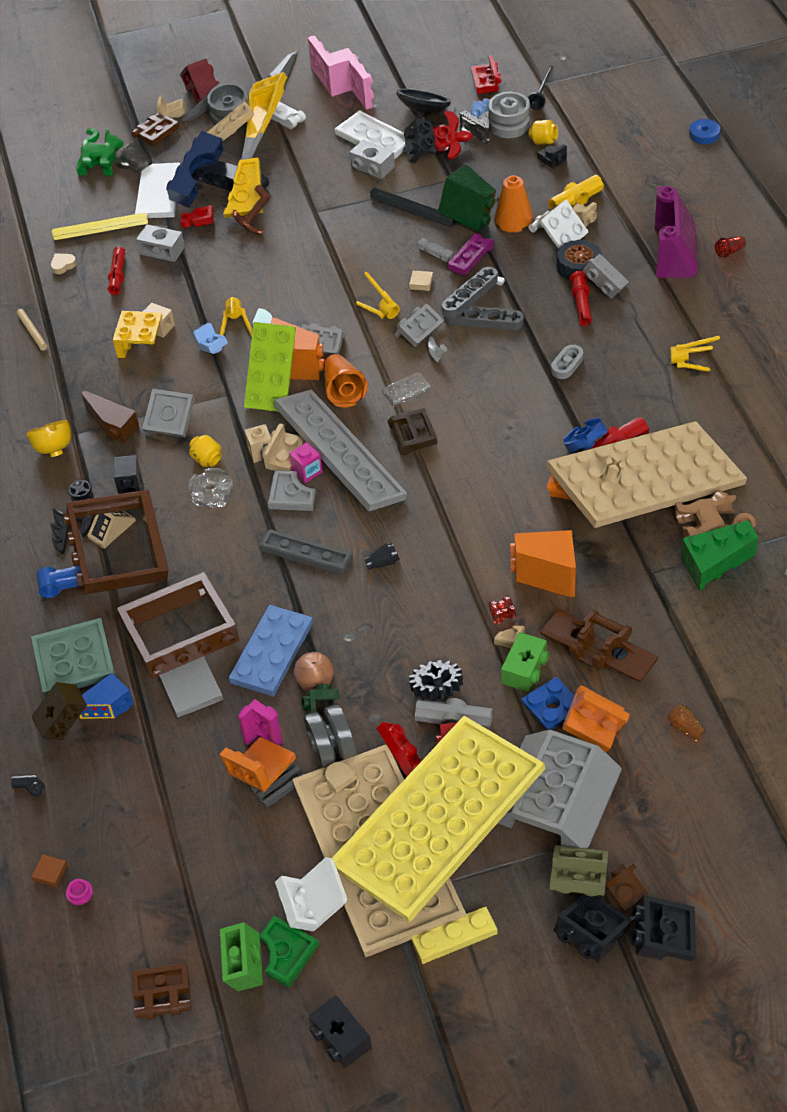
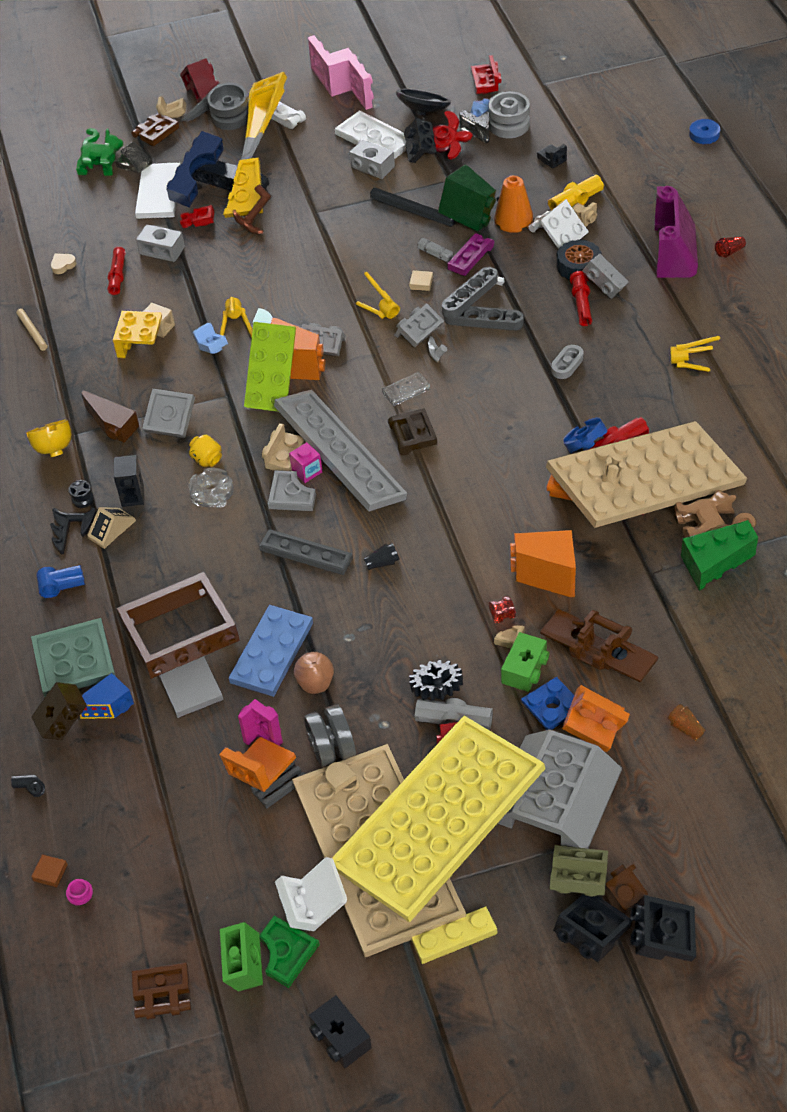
light yellow axle [52,213,148,240] -> none
reddish brown window [63,490,169,595] -> none
tan plate [207,101,255,141] -> none
tan bracket [244,424,272,463] -> none
bar [268,52,297,83] -> none
dark green bracket [301,684,340,715] -> none
orange cone [324,354,368,408] -> none
red plate [376,722,421,776] -> none
black sword [528,65,553,110] -> none
yellow head [529,120,558,145] -> none

